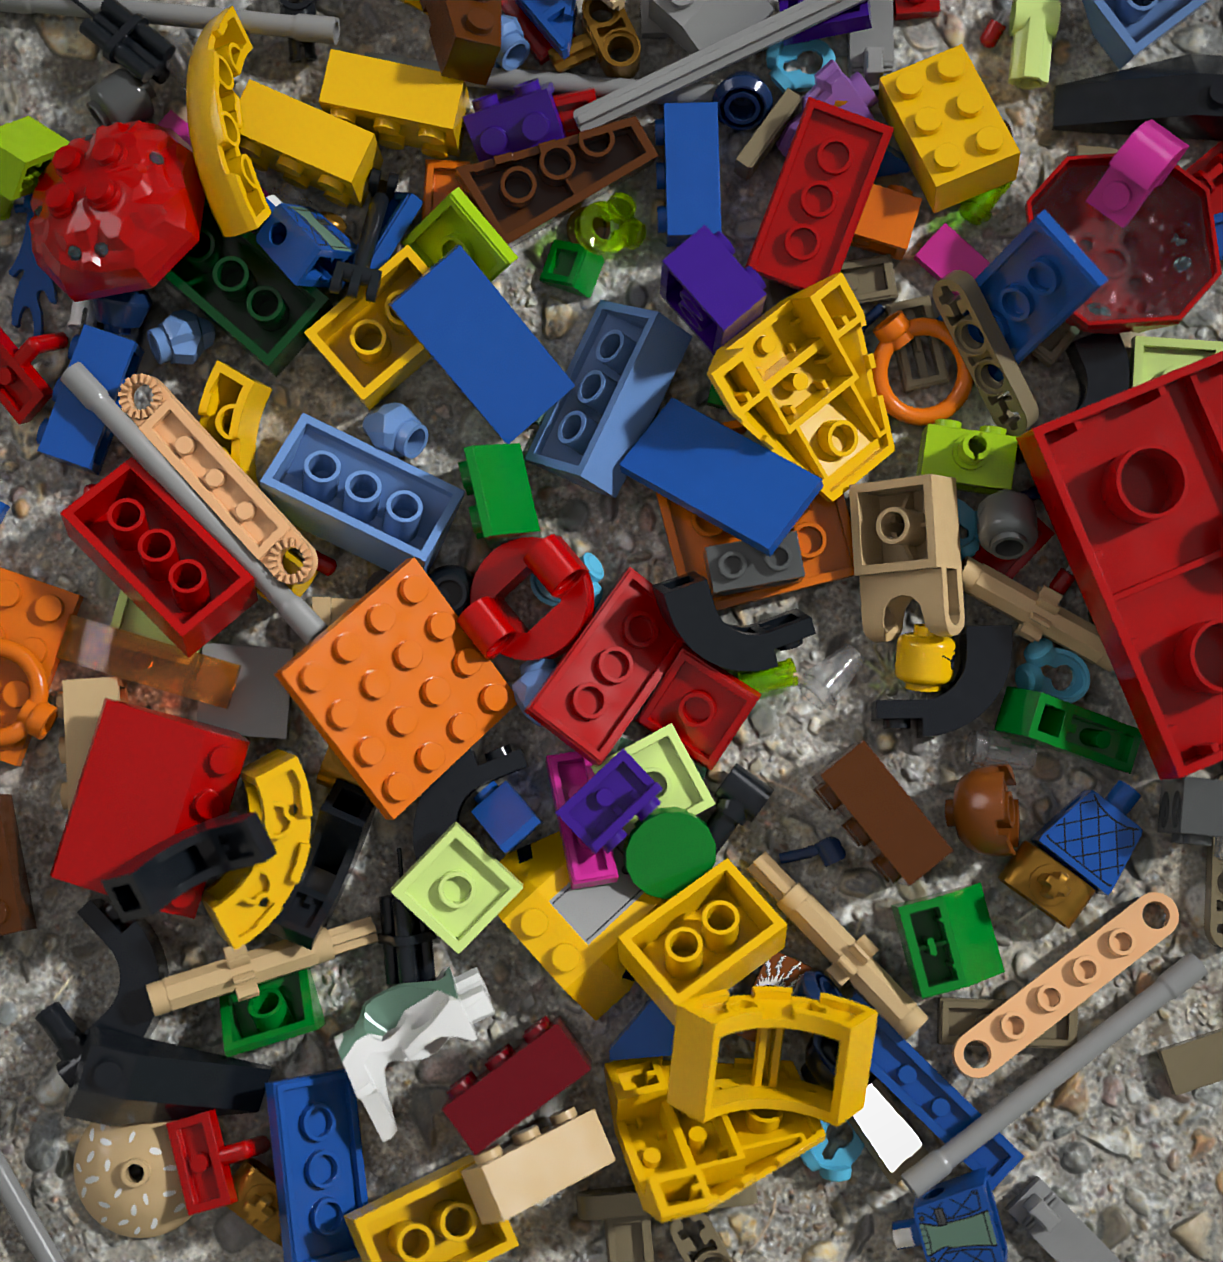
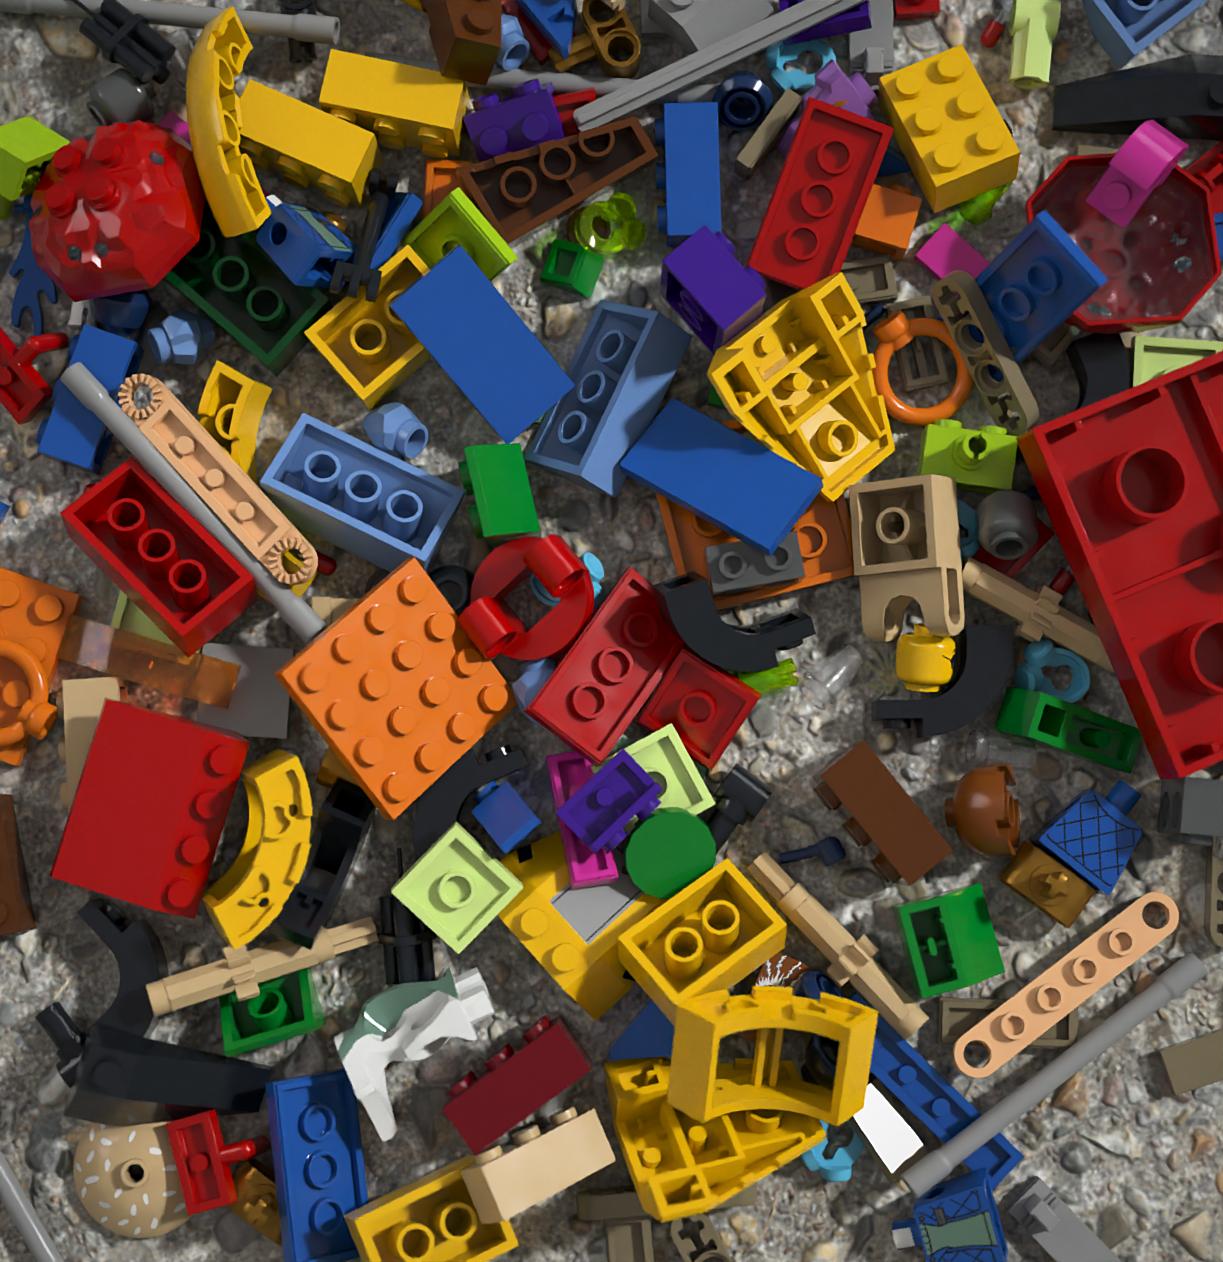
black arch [101,811,277,922] -> none

